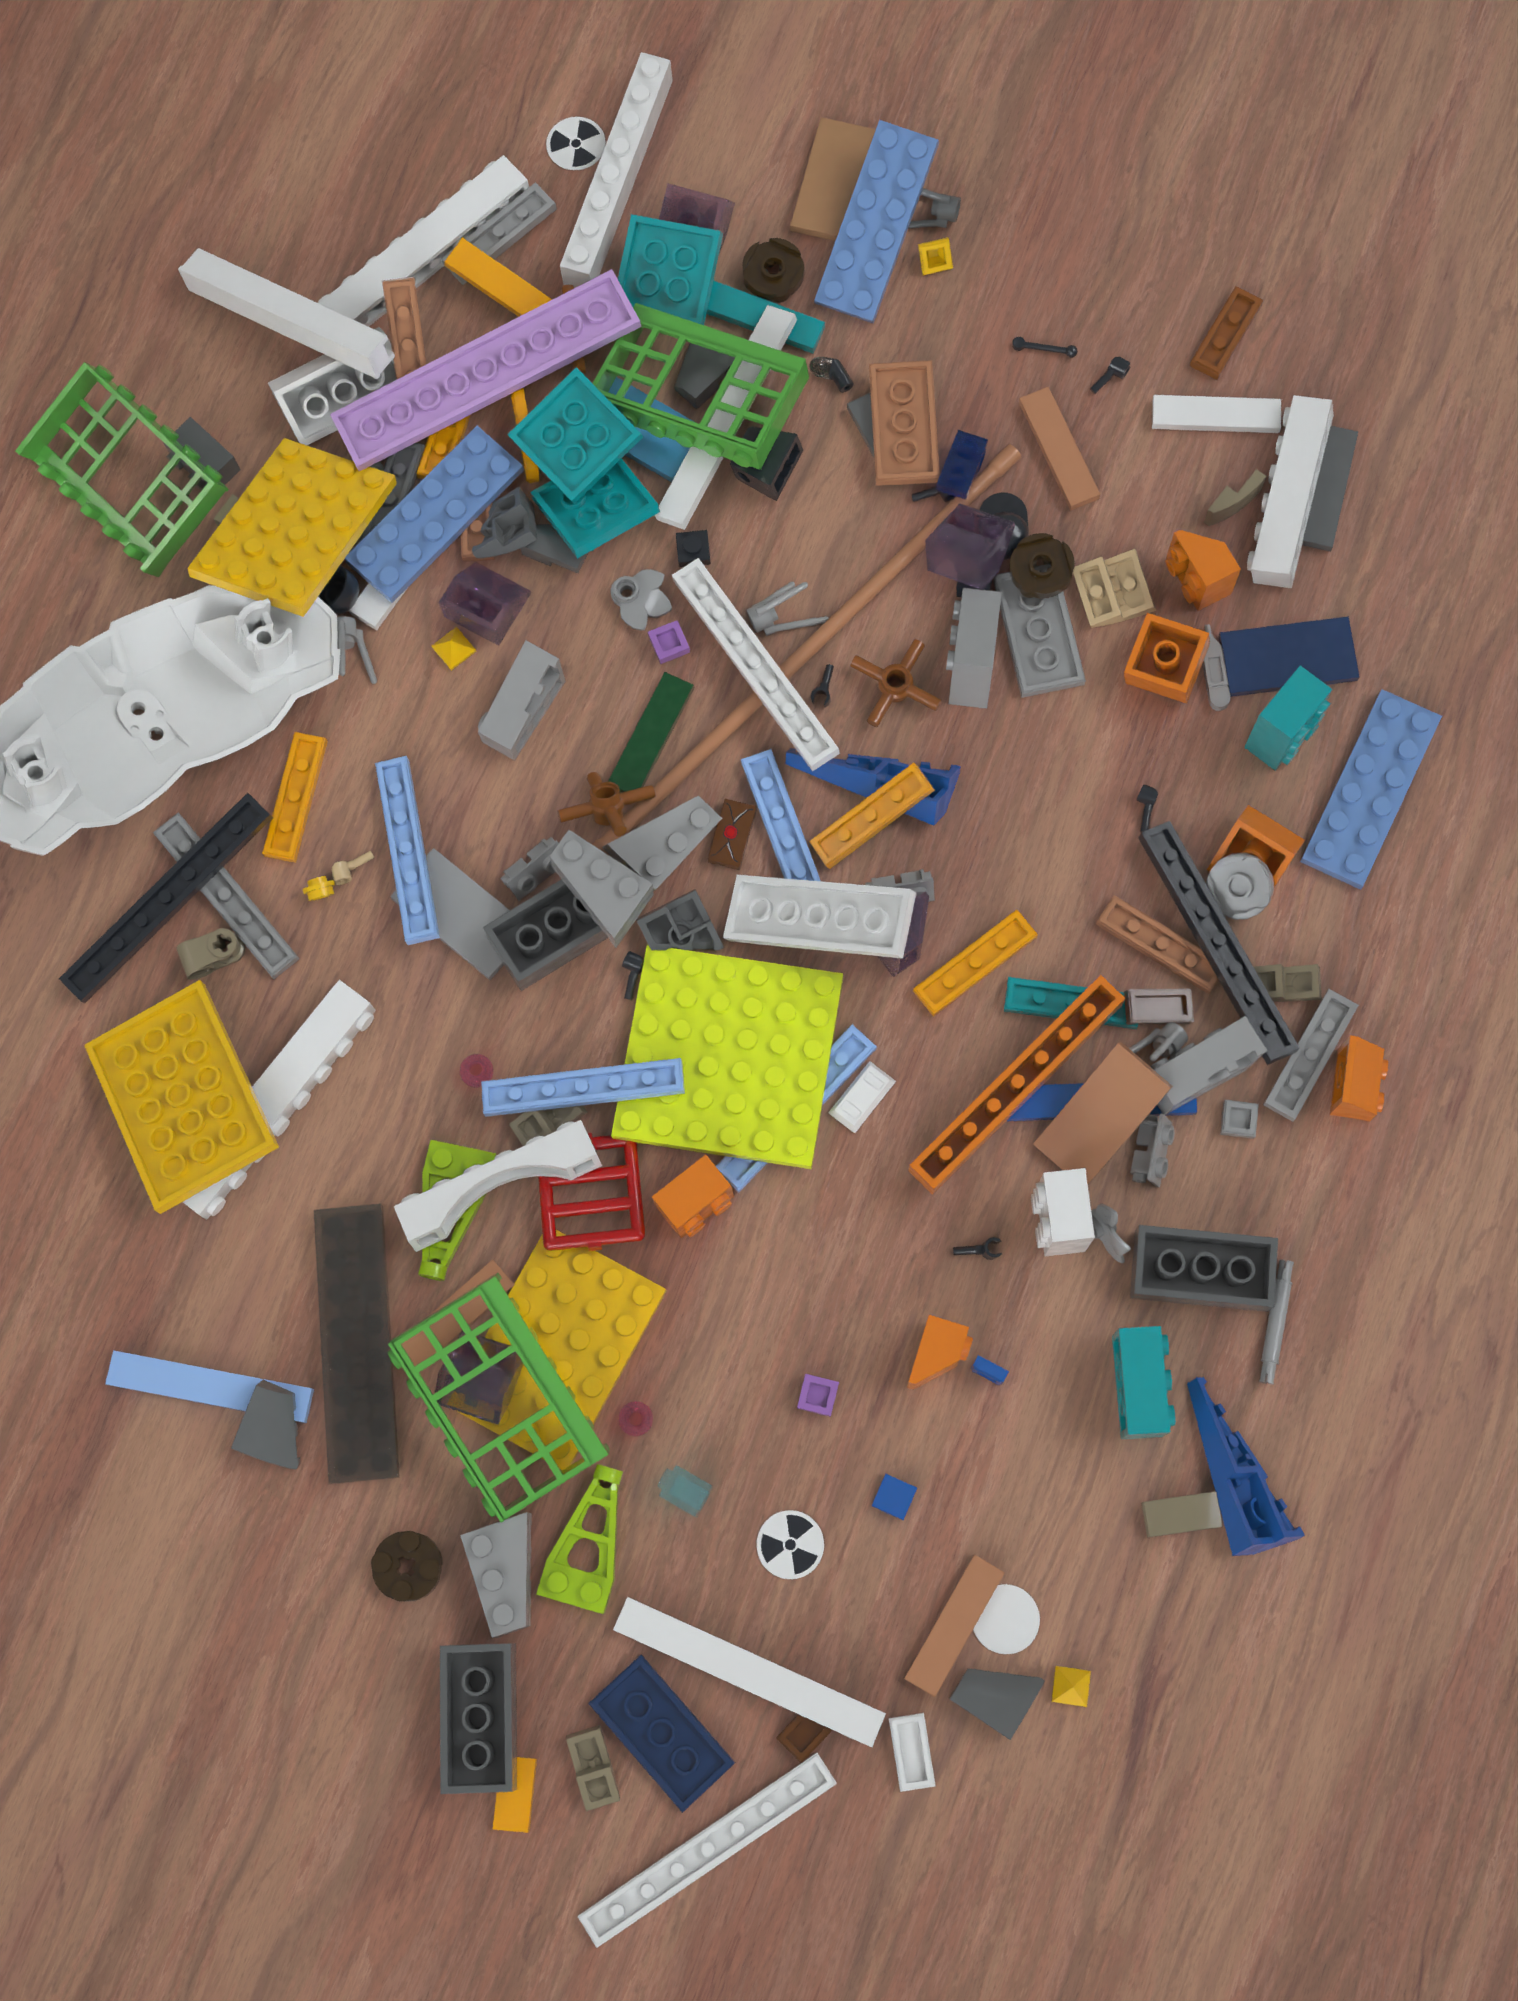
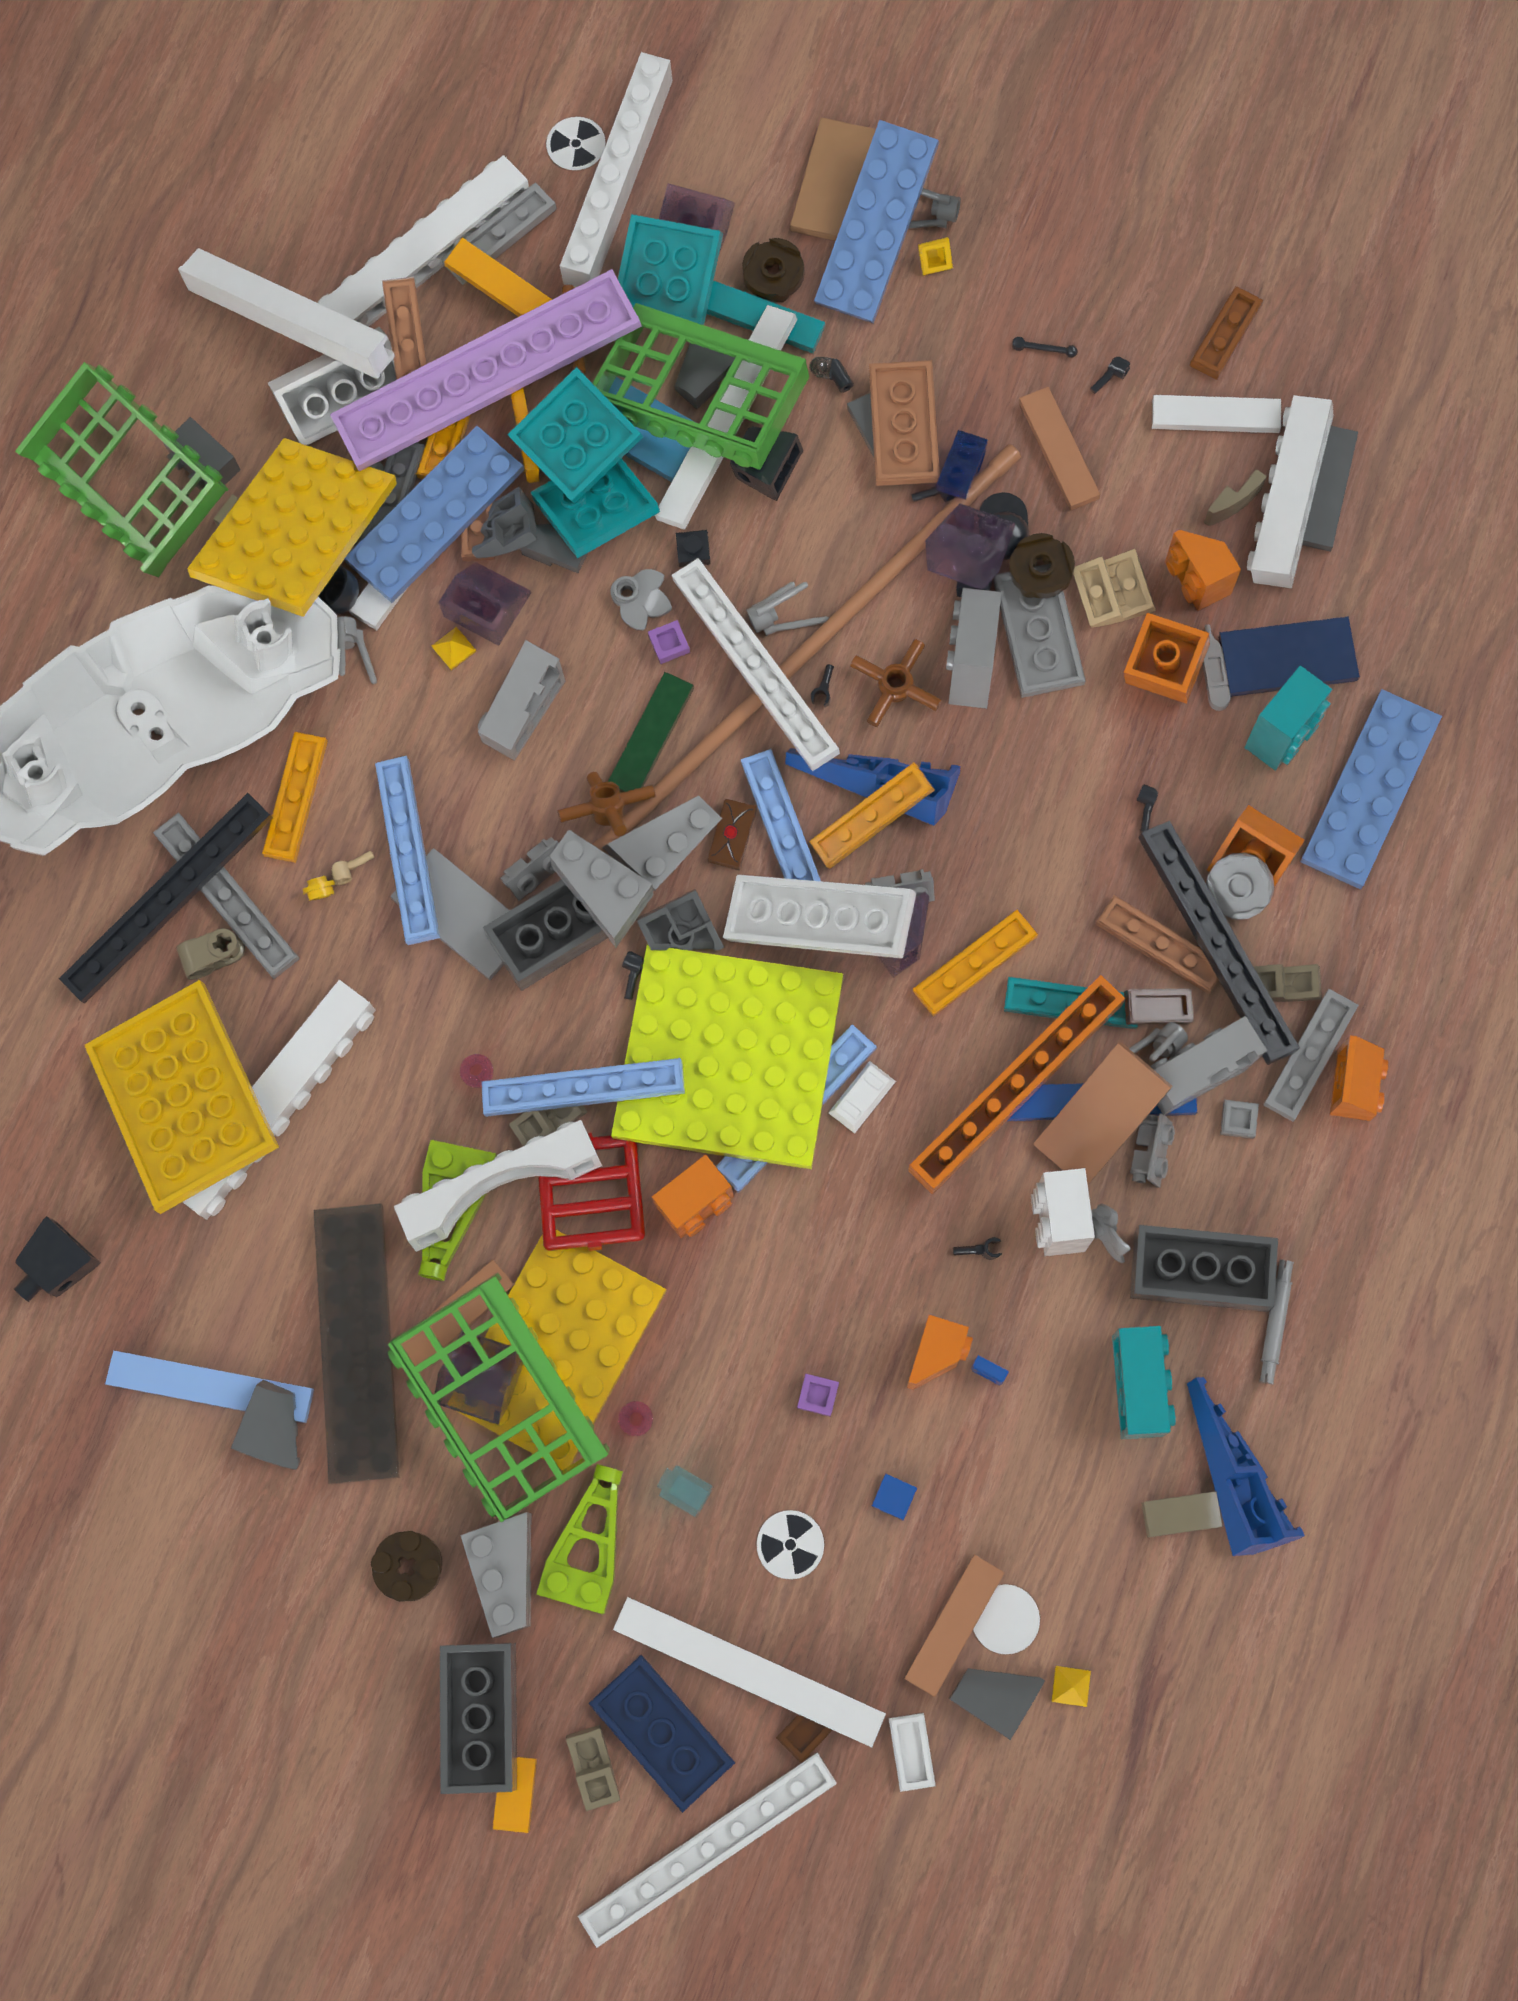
none -> black torso [14,1216,101,1302]

